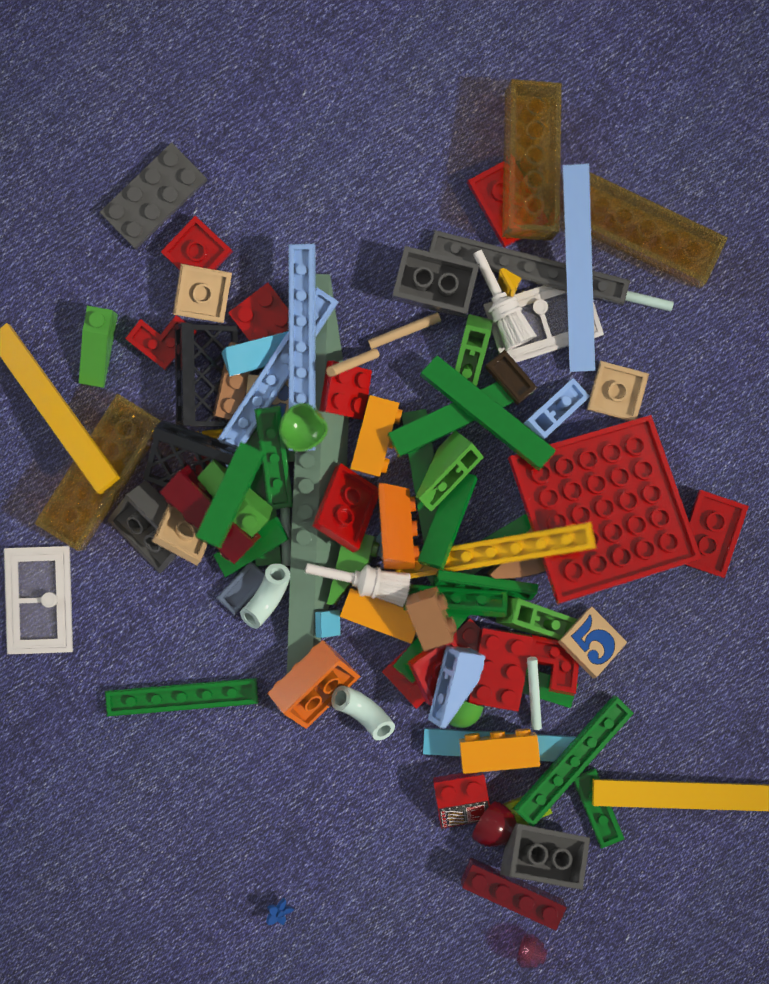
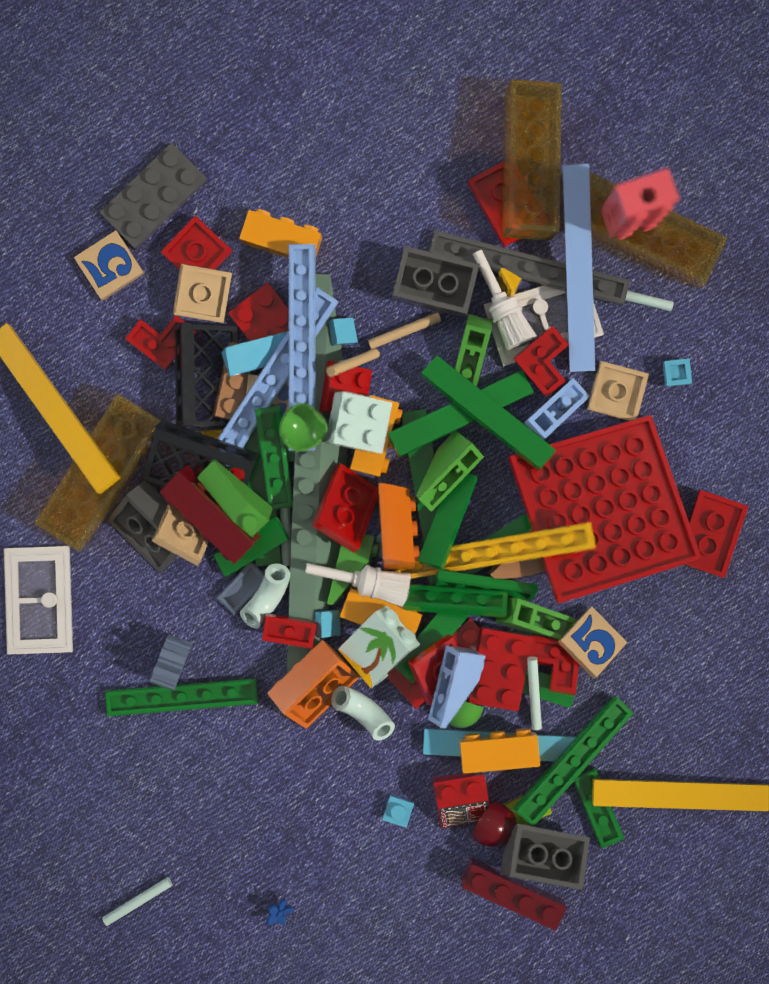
bright green slope [79,306,118,388] -> none
green tile [195,442,266,548] -> none
medium nougat brick [406,586,457,651] -> none
dark brown tile [485,350,538,405] -> none
clear pink cone [517,933,548,968] -> none
none -> tile [74,230,145,301]
none -> light aqua bar [102,877,173,926]
none -> sand blue gear [150,635,193,691]
none -> light orange brick [239,209,322,259]
none -> red plate [262,613,317,649]
none -> light aqua brick [325,392,392,454]
none -> medium azure tile [328,318,358,346]
none -> light aqua panel [338,606,420,688]
none -> medium azure plate [382,794,414,828]
none -> red plate [513,325,569,397]
none -> coral brick [600,168,679,240]
none -> medium azure plate [662,358,692,387]

